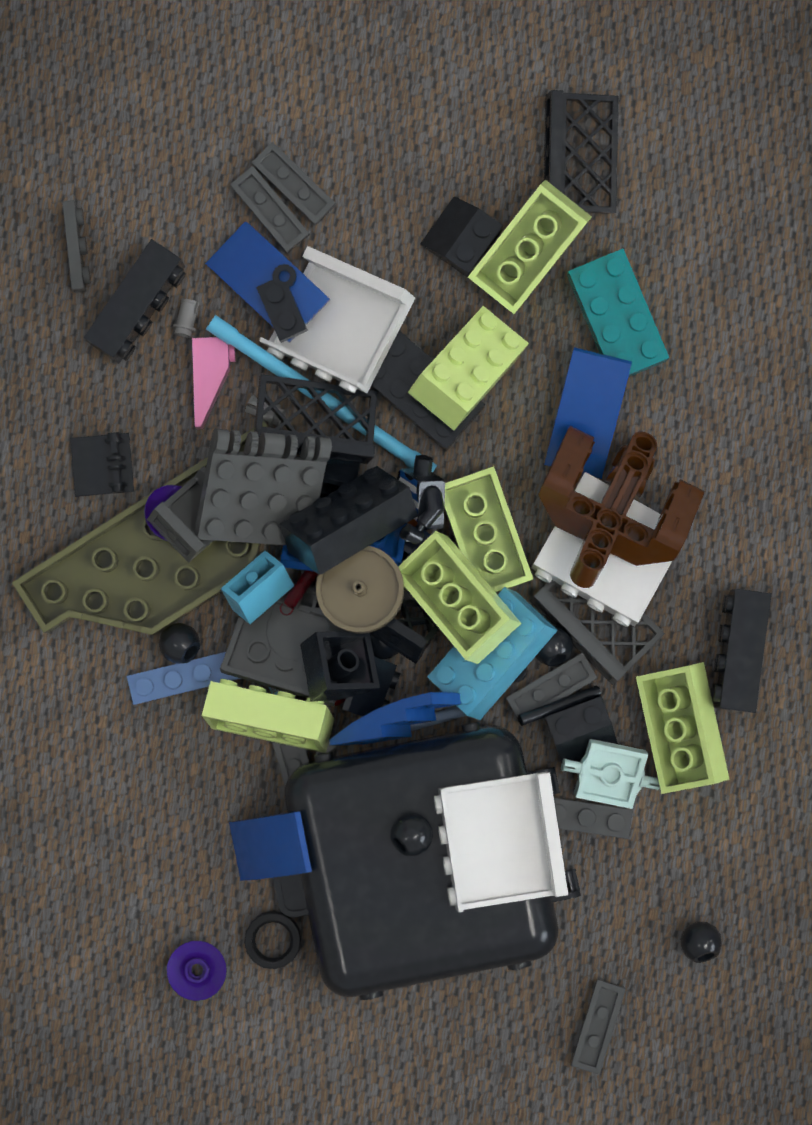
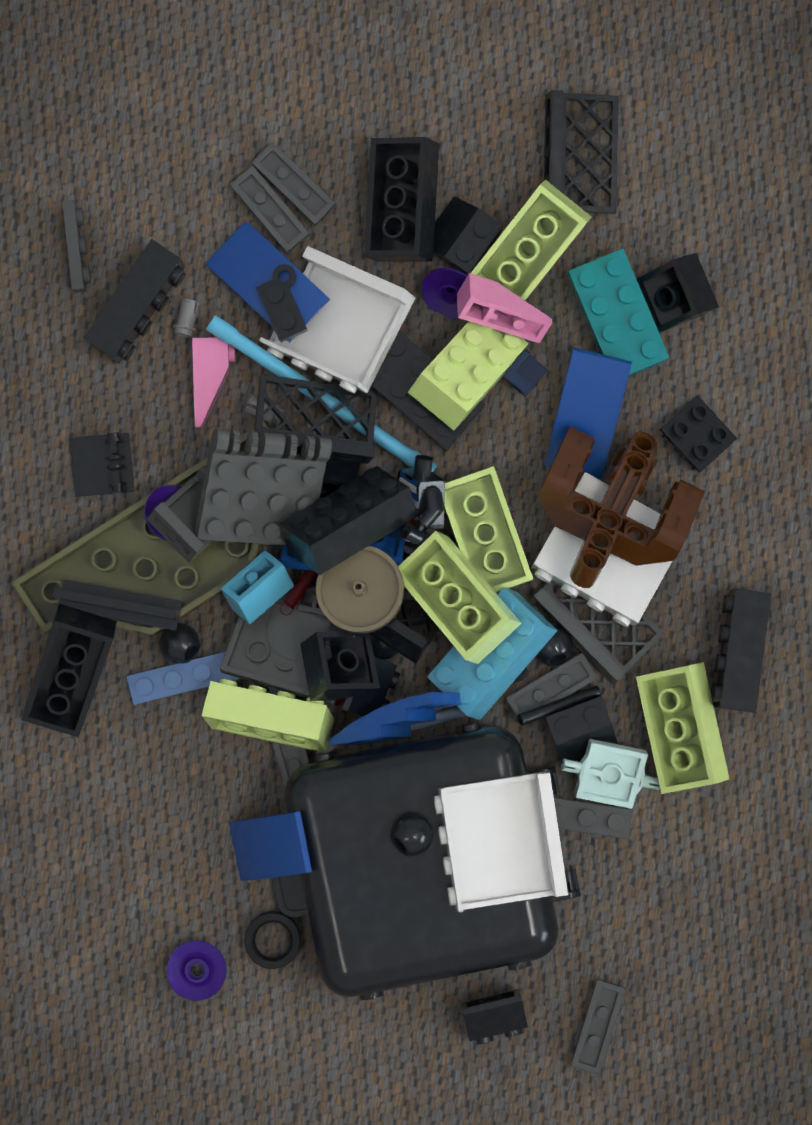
black piece [680,921,722,963] -> none
none -> black brick [21,604,117,738]
none -> black fence [53,580,183,631]
none -> black brick [364,137,439,262]
none -> dark purple dish [421,268,467,319]
none -> bright pink slope [457,273,552,343]
none -> black slope [461,989,528,1044]
none -> dark blue panel [503,349,547,397]
none -> black slope [637,253,719,333]
none -> black hinge [659,395,737,473]

